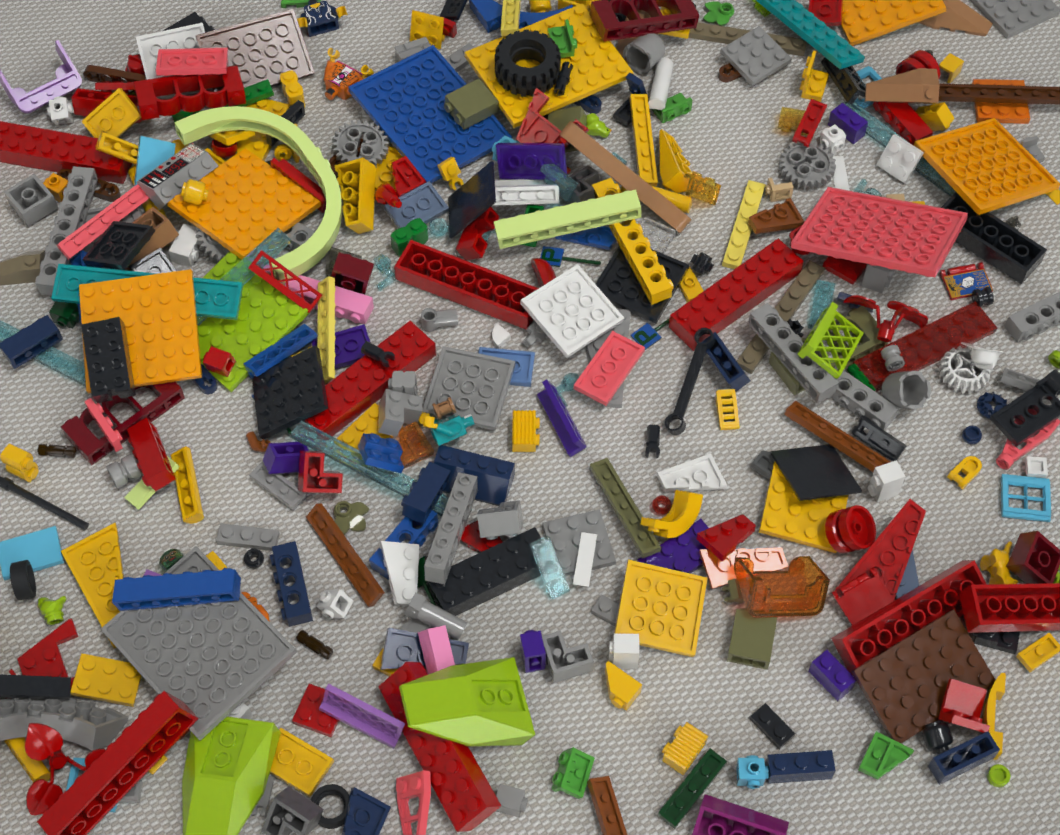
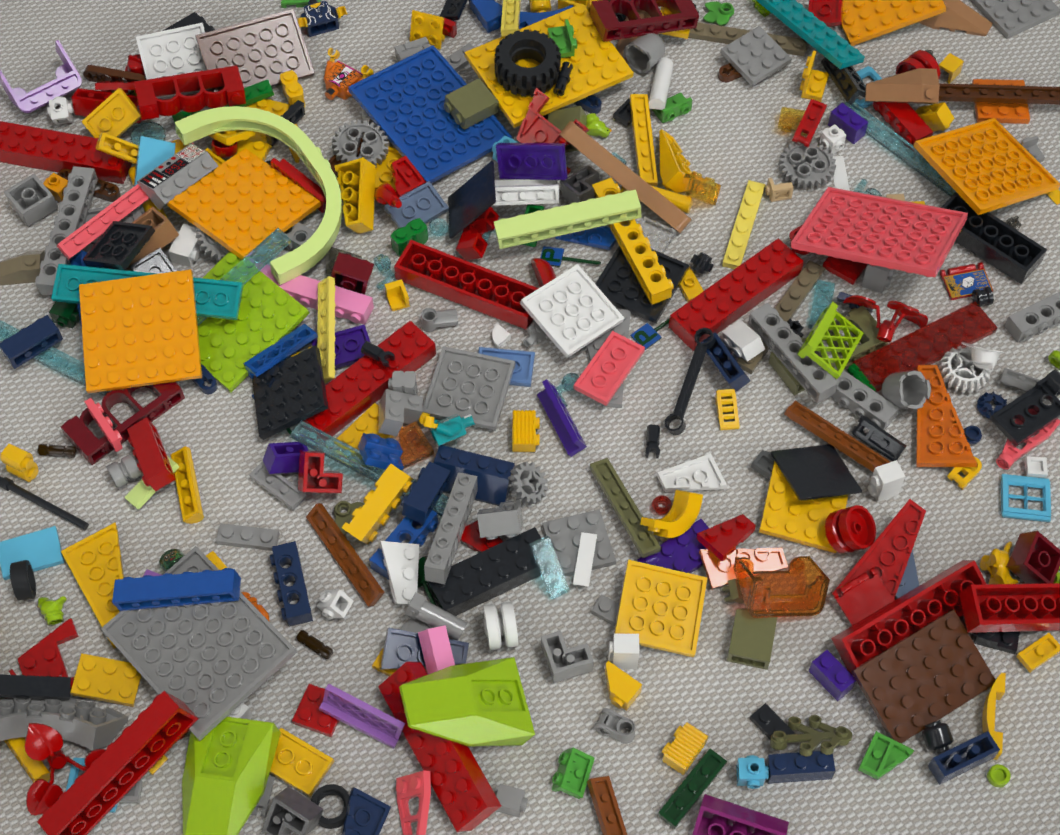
black piece [81,317,136,403] -> none
coral plate [156,48,228,76] -> none
yellow head [180,179,209,205] -> none
red brick [203,346,236,377] -> none
black plate [244,549,264,568] -> none
dark orange arm [246,431,271,453] -> none
red fence [248,250,322,313] -> none
yellow plate [274,144,292,161] -> none
medium nougat bush [432,397,456,420] -> none
yellow plate [437,157,464,190] -> none
dark purple brick [520,630,546,673] -> none
clear light blue panel [540,164,578,201] -> none
dark blue plate [626,73,647,94] -> none
dark orange wing [748,198,805,234] -> none
white plate [876,134,924,183] -> none
light grey wheel [881,345,905,371] -> none
bracket [938,678,990,733] -> none
none -> clear light blue dish [131,122,166,146]
none -> yellow wedge [341,464,413,544]
none -> yellow panel [384,279,410,311]
none -> white wheel [483,602,518,650]
none -> light grey gear [508,461,548,505]
none -> light grey piece [594,708,635,744]
none -> white brick [722,320,765,362]
none -> olive plant [770,715,852,756]
none -> orange wing [917,365,977,467]

